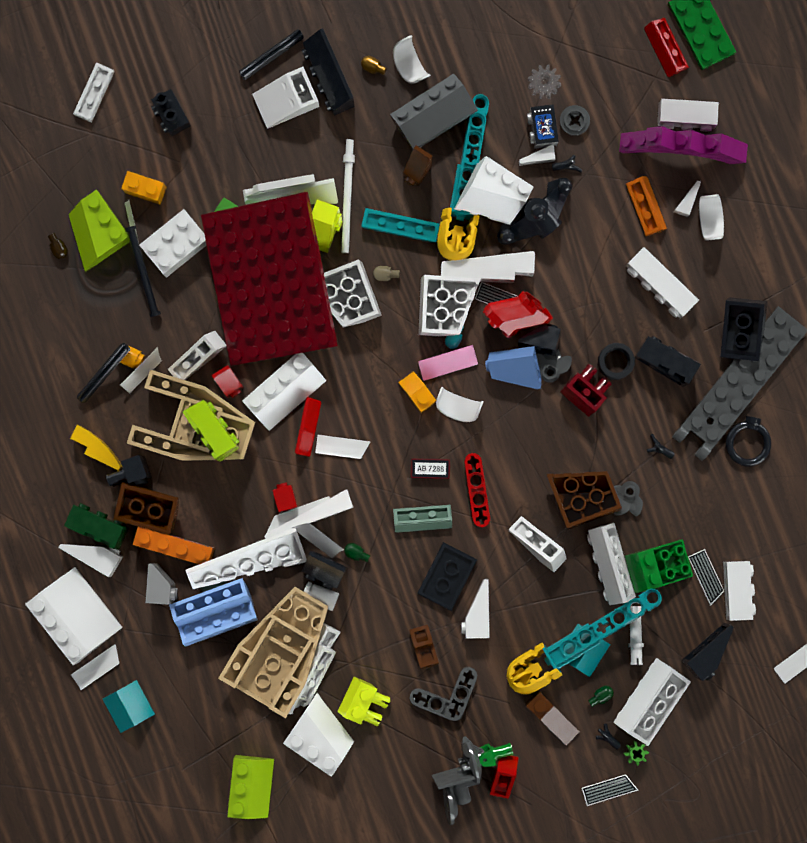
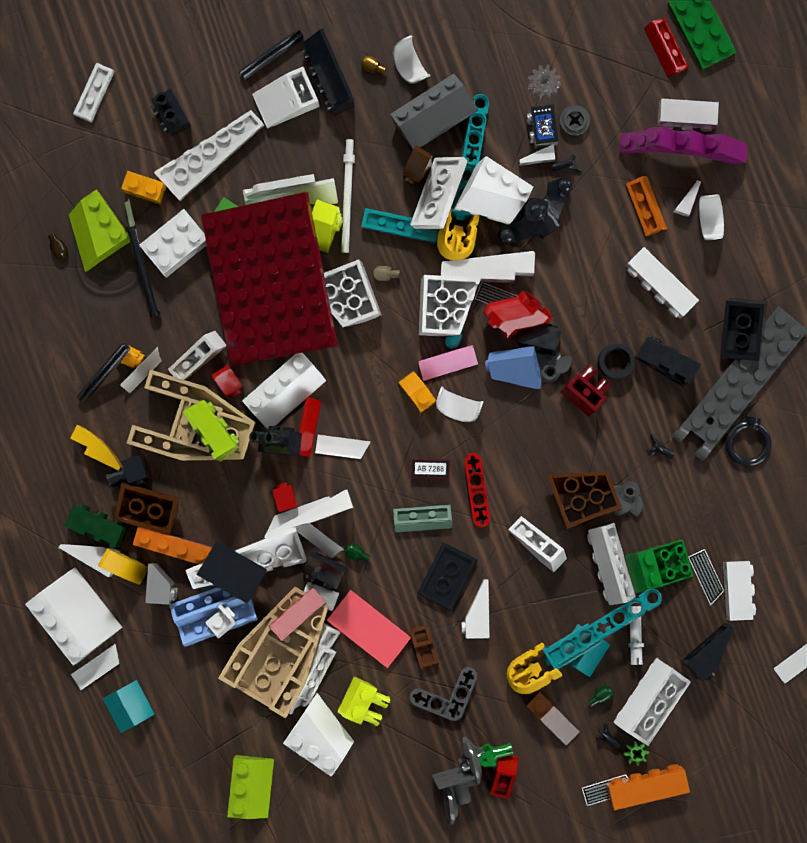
none -> yellow slope [97,548,148,585]
none -> white wing [154,110,264,201]
none -> black tile [196,540,267,604]
none -> white bracket [205,604,236,639]
none -> black brick [249,426,302,456]
none -> slope [269,587,326,641]
none -> coral tile [327,590,411,668]
none -> white plate [410,157,467,229]
none -> orange brick [606,764,690,810]

